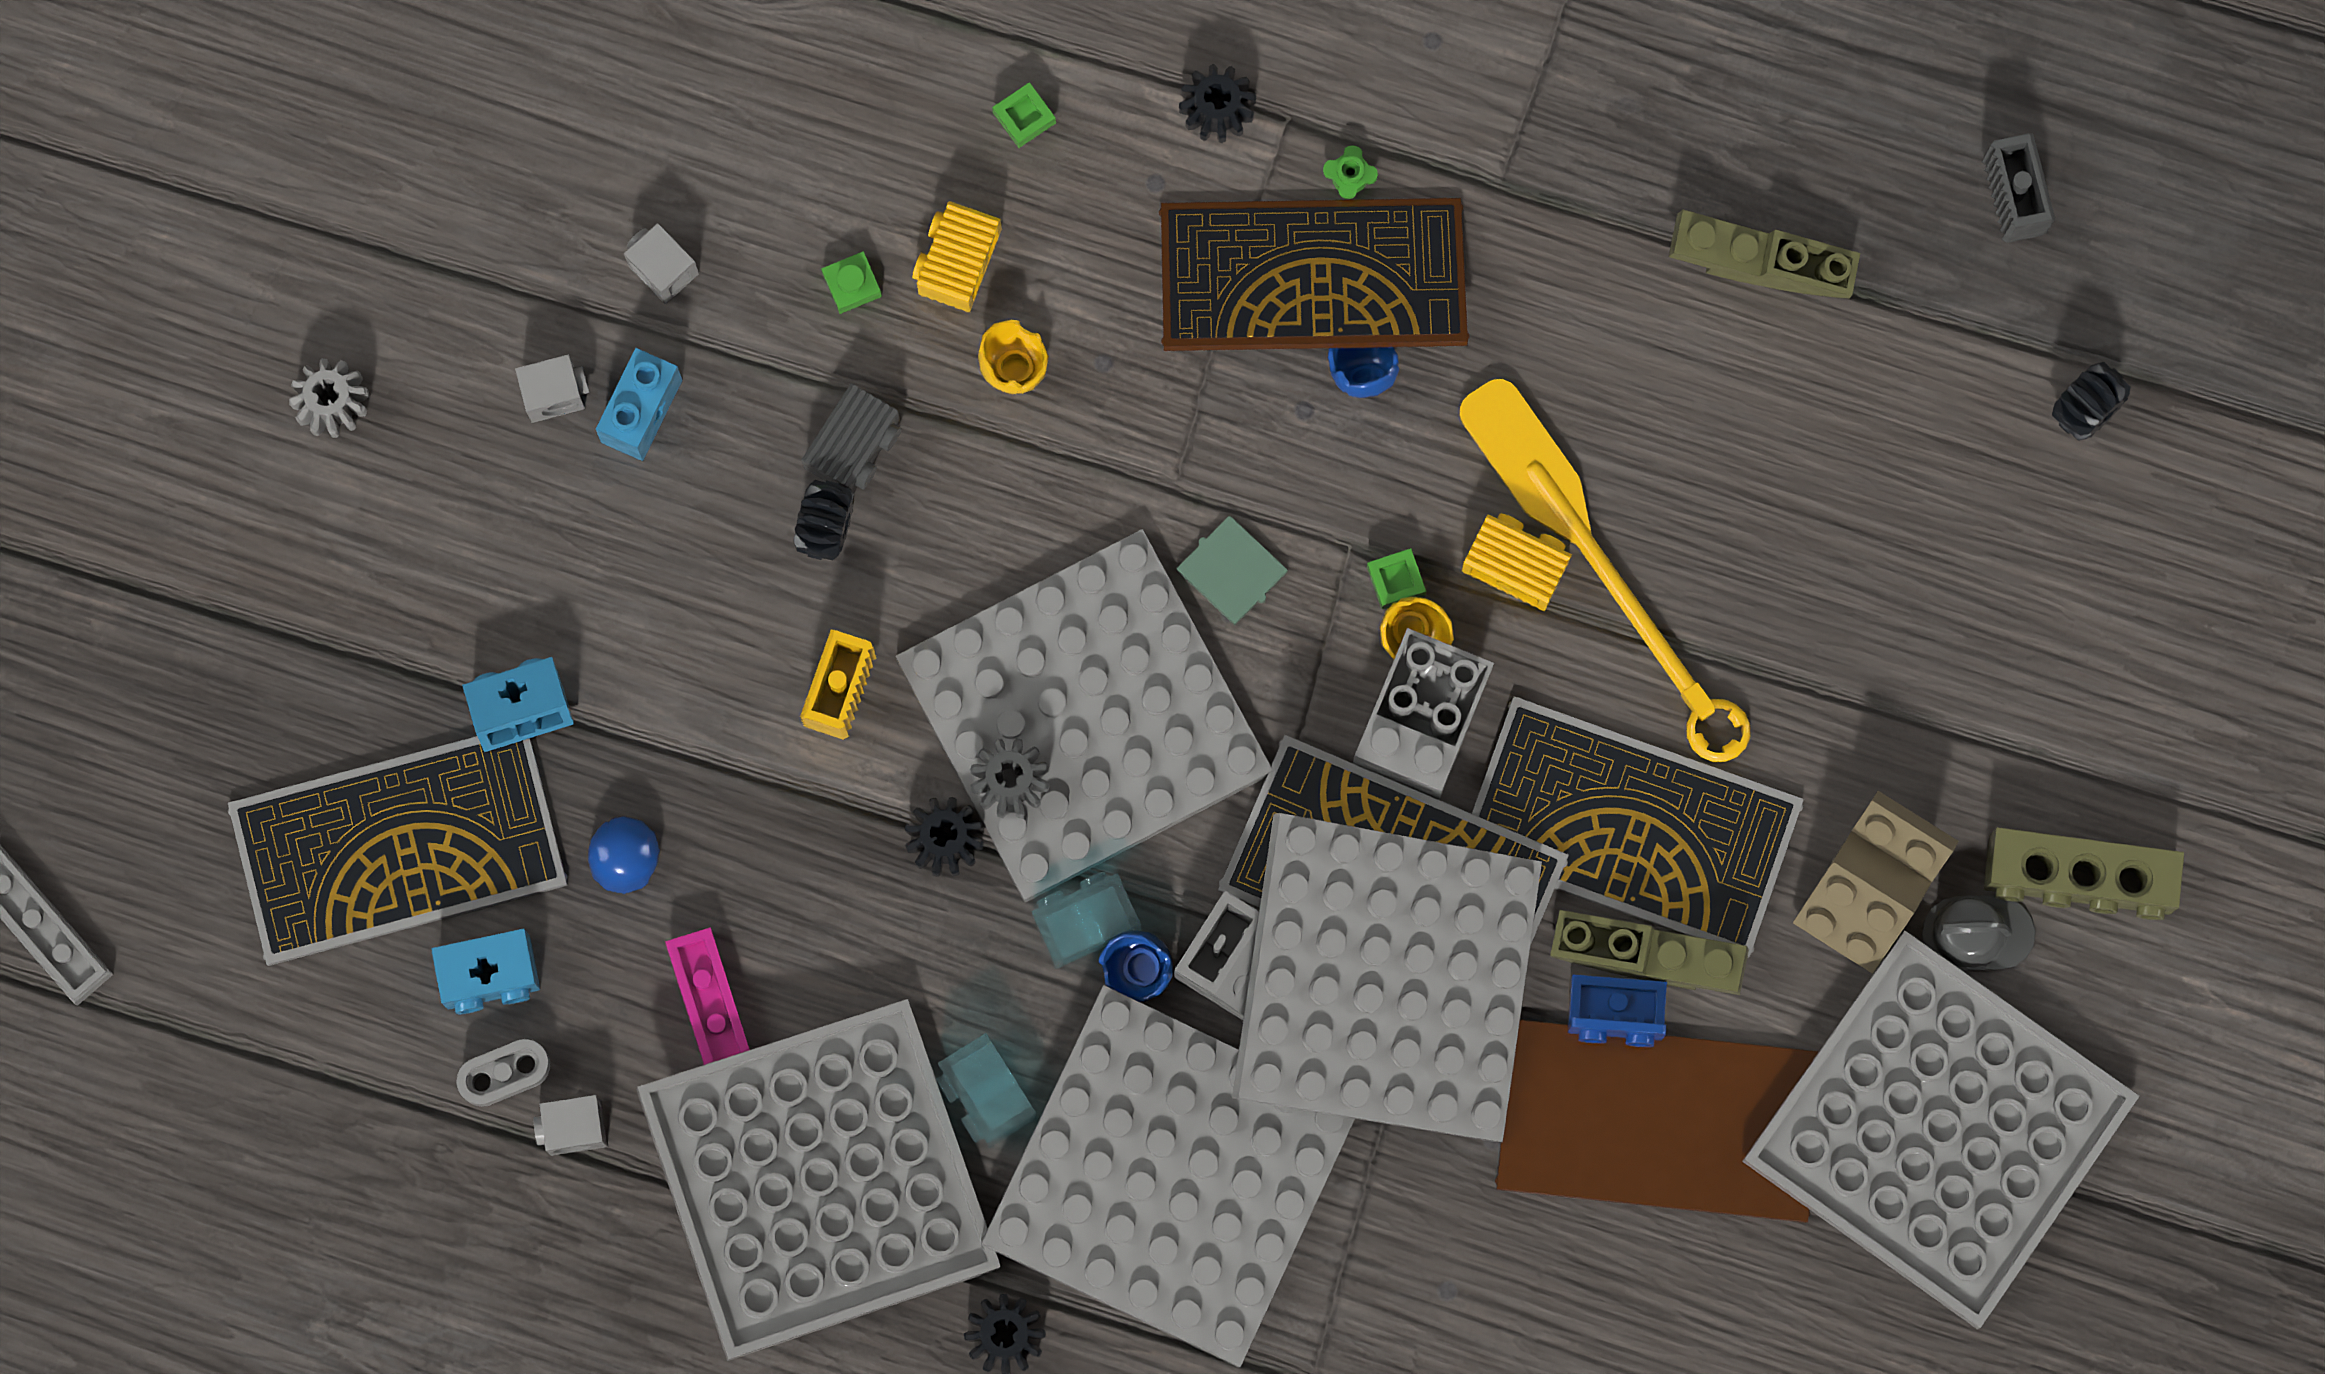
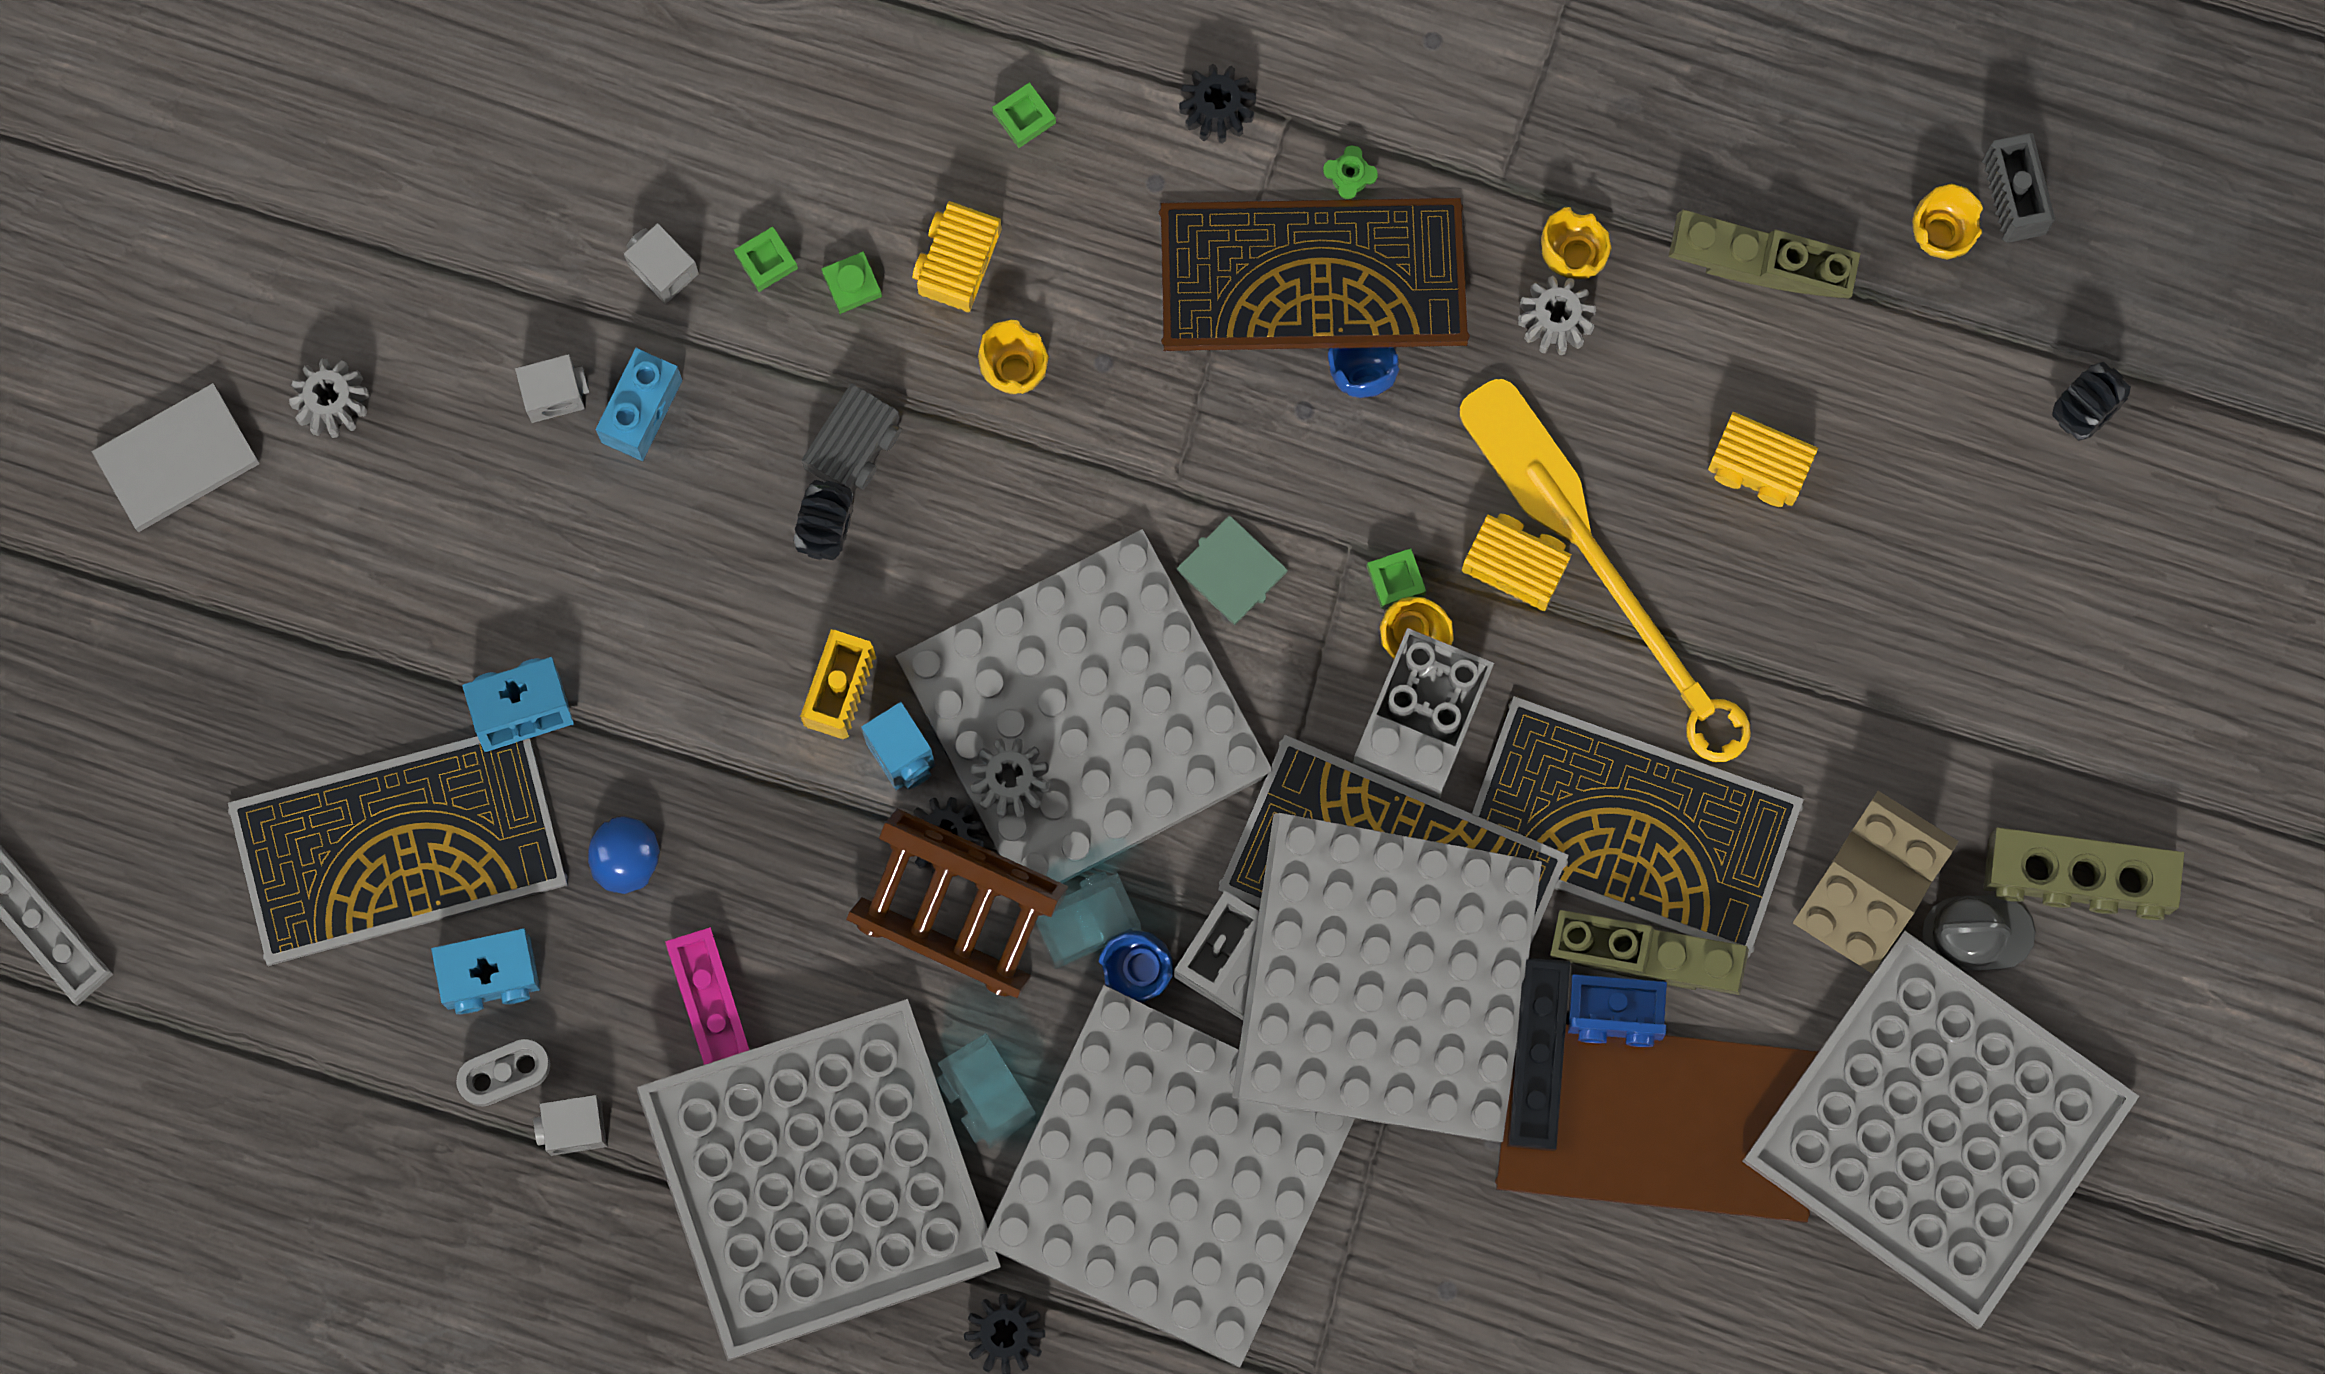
none -> light grey tile [91,383,260,532]
none -> bright green plate [734,227,798,292]
none -> reddish brown fence [846,808,1068,998]
none -> dark azure brick [861,702,935,790]
none -> black tile [1507,958,1570,1151]
none -> light grey gear [1518,276,1596,355]
none -> yellow hair [1541,207,1612,279]
none -> yellow brick [1708,412,1818,507]
none -> yellow hair [1912,183,1983,260]

